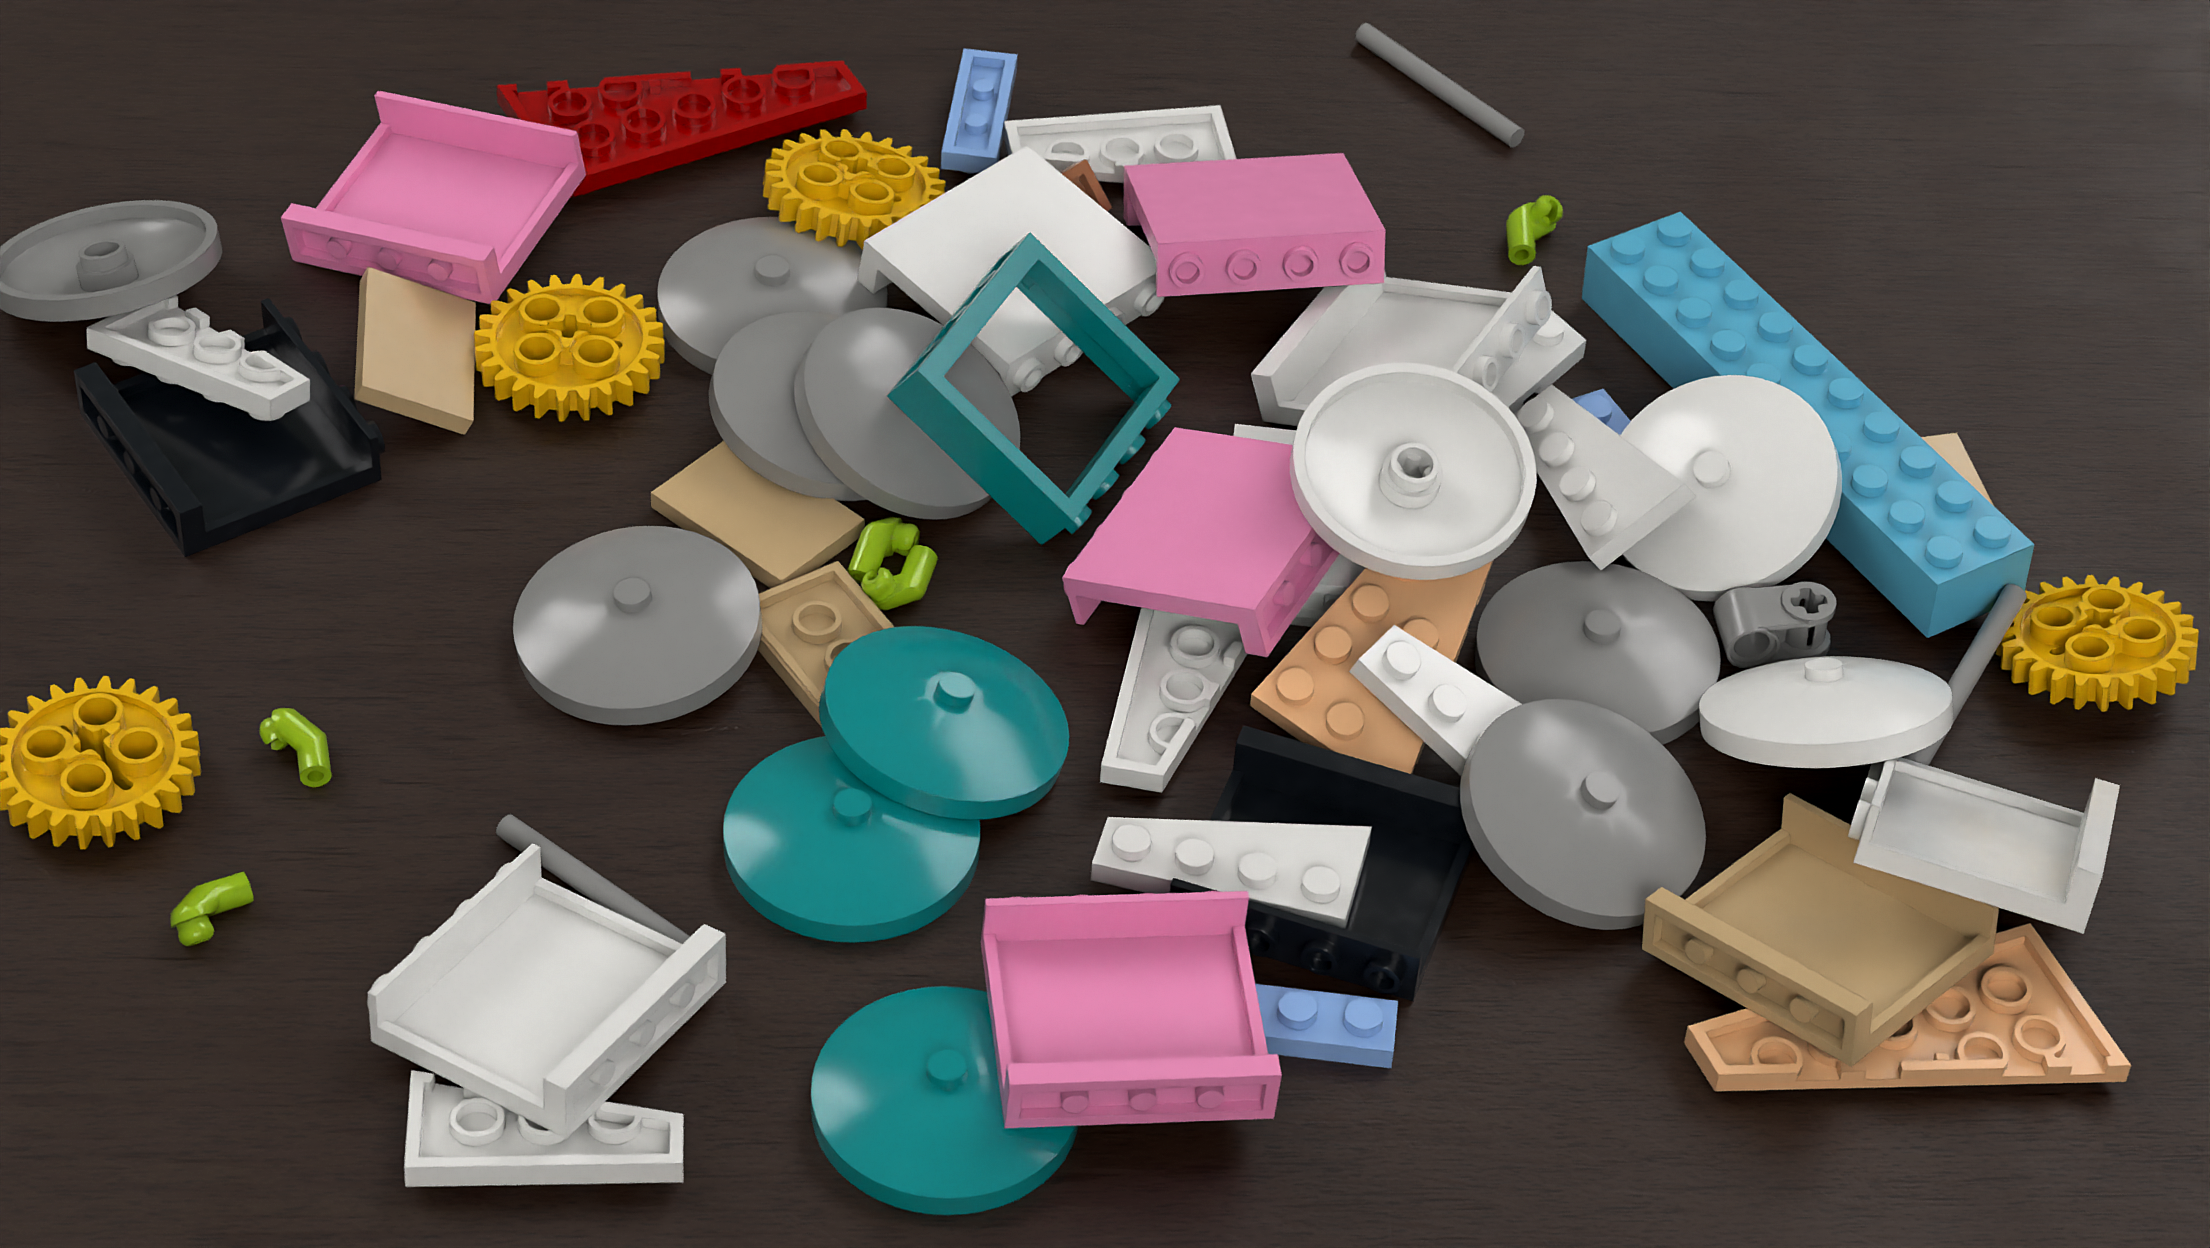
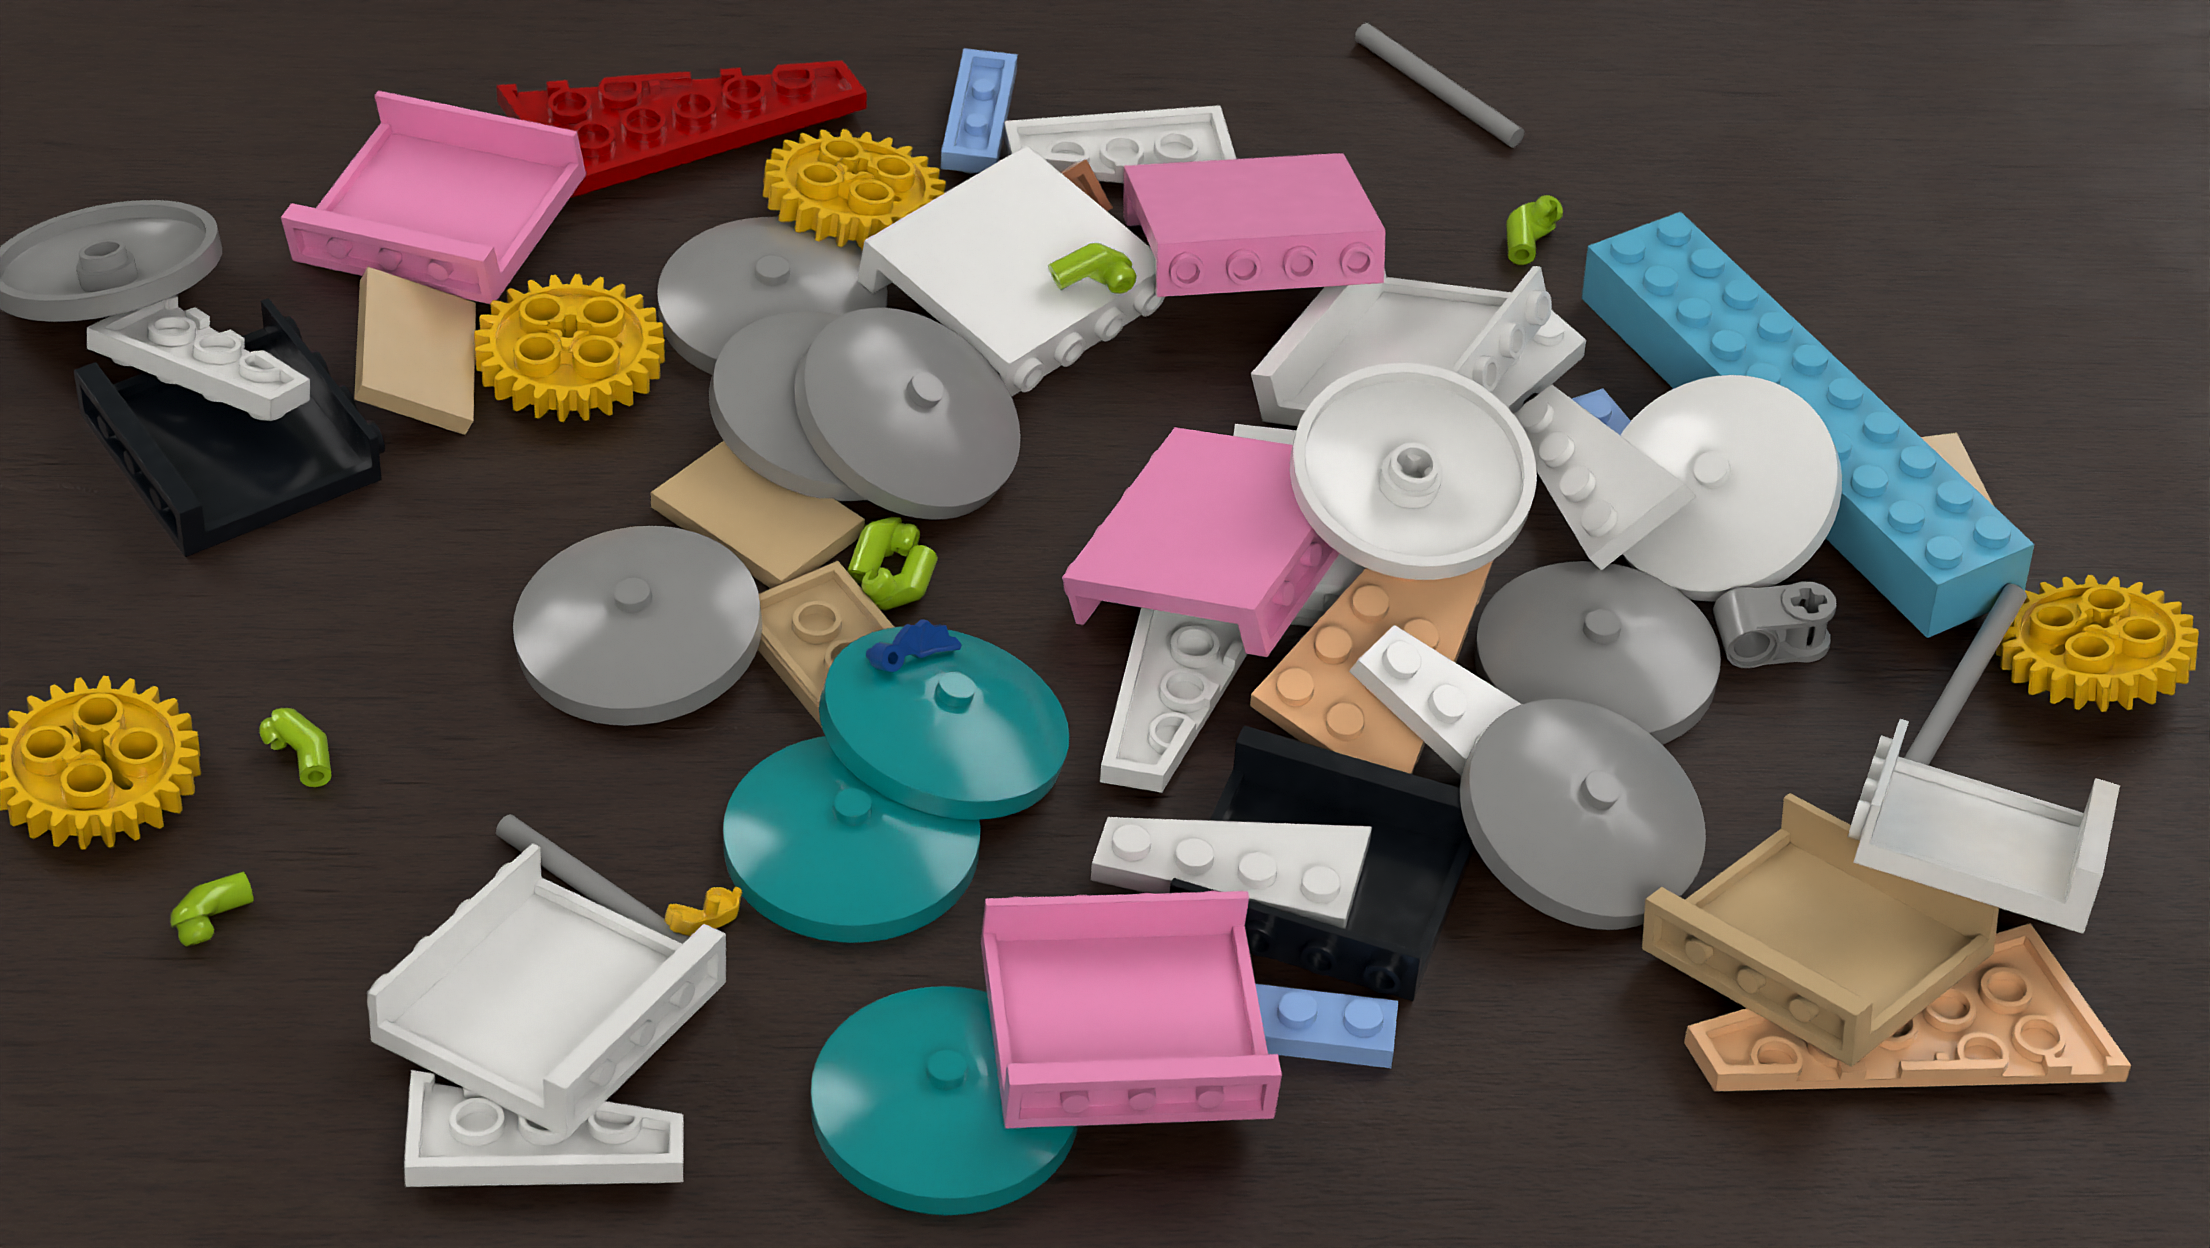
teal window [887,232,1180,545] -> none
white dish [1699,656,1953,768] -> none
none -> yellow piece [665,887,742,936]
none -> blue piece [866,619,962,672]
none -> lime arm [1048,243,1136,294]

